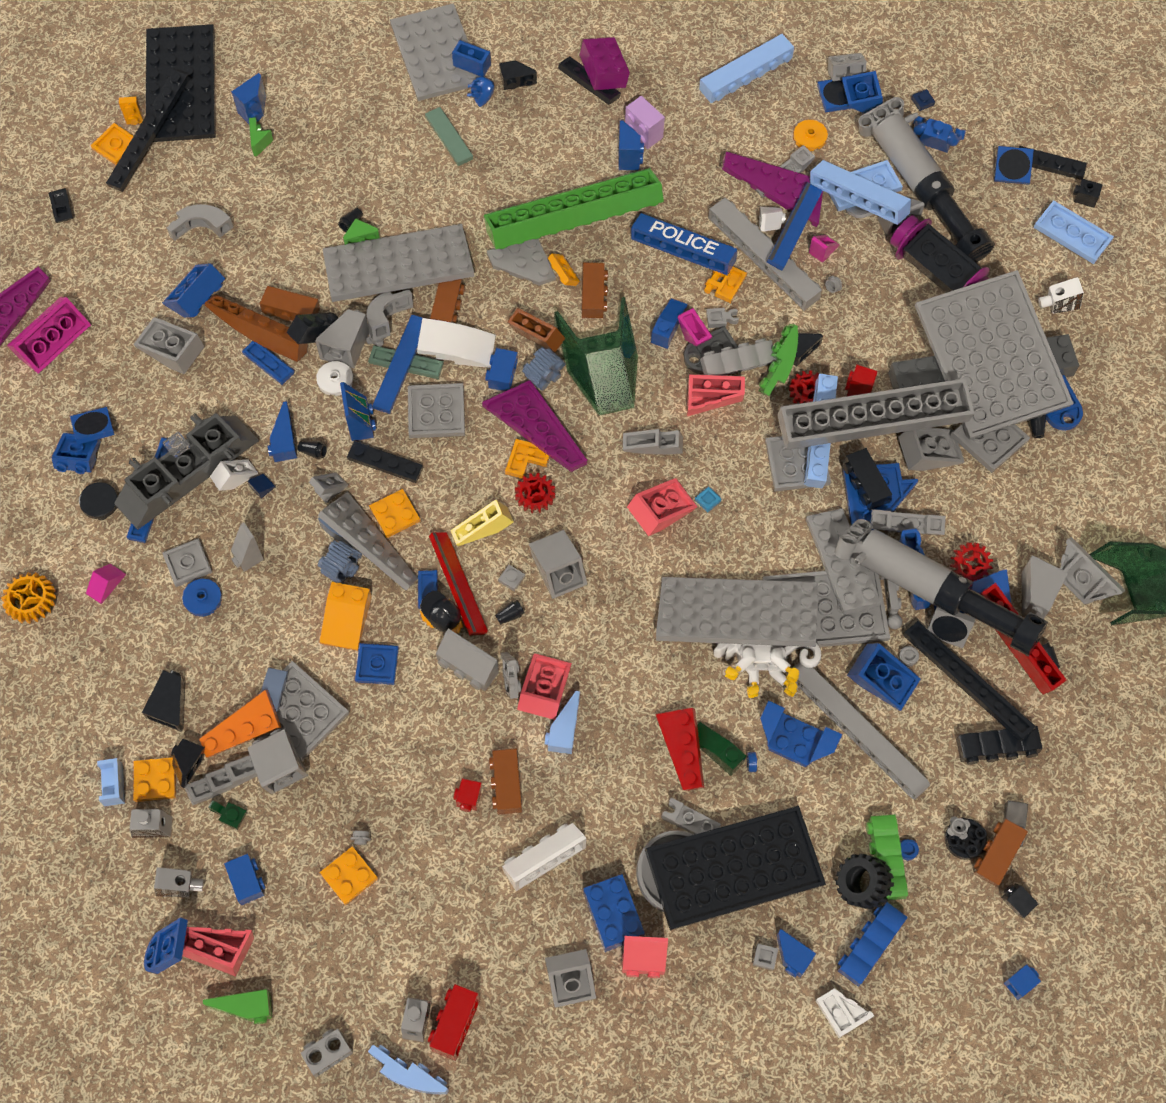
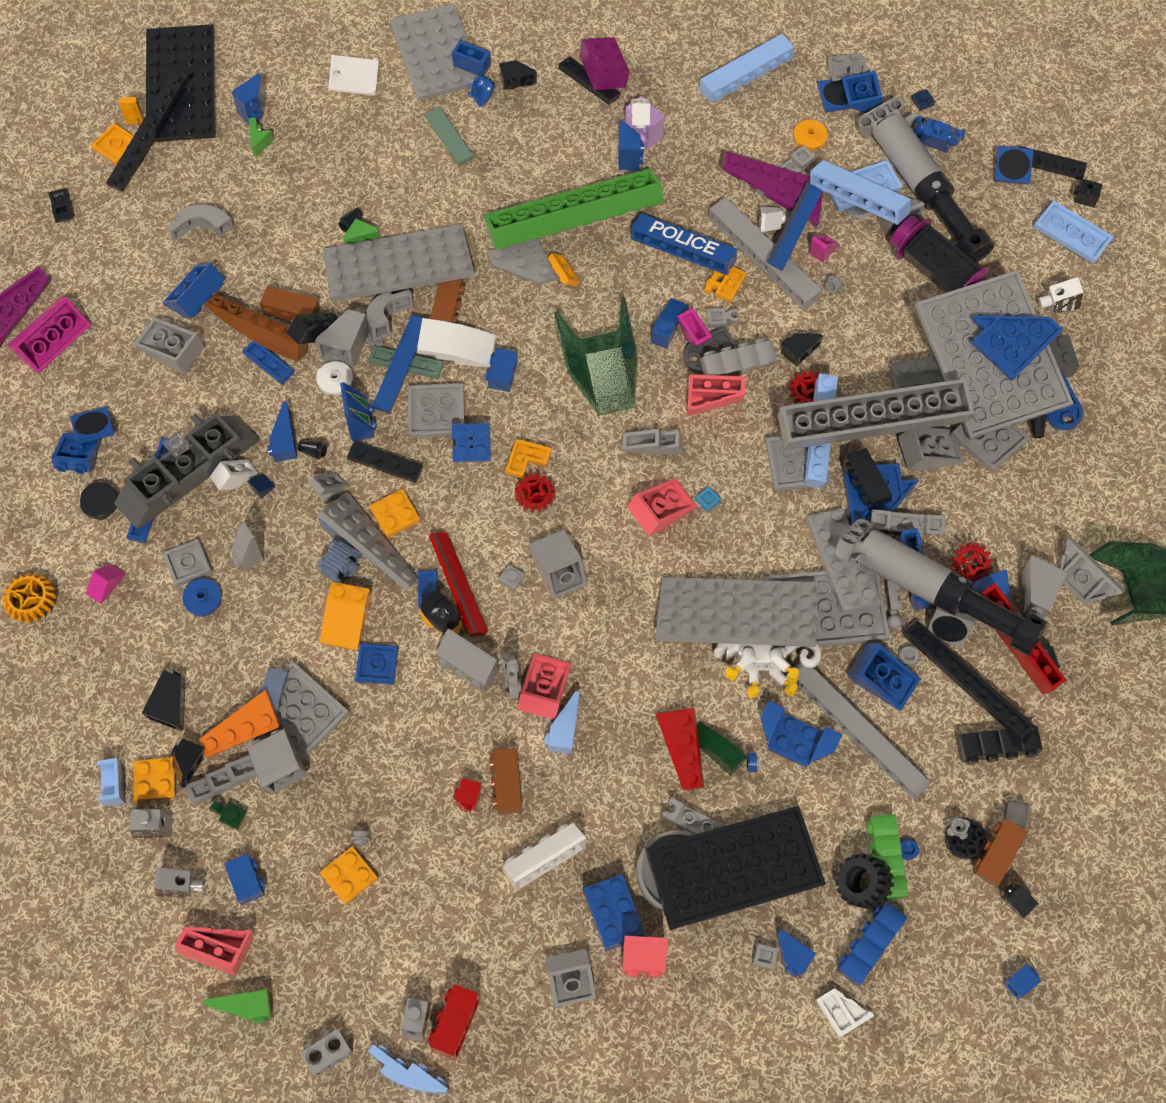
blue tile [144,917,188,974] -> none
light yellow slope [451,500,514,546] -> none
magenta wing [482,380,588,472] -> none
black cone [495,600,525,625] -> none
dark orange brick [507,308,565,353] -> none
sand blue brick [522,347,566,391] -> none
dark orange brick [582,262,608,318] -> none
bright green slope [758,324,798,396] -> none
red brick [845,364,878,397] -> none
none -> white container [328,55,379,95]
none -> blue piece [452,423,491,463]
none -> white slope [631,99,650,128]
none -> blue wing [971,316,1063,381]

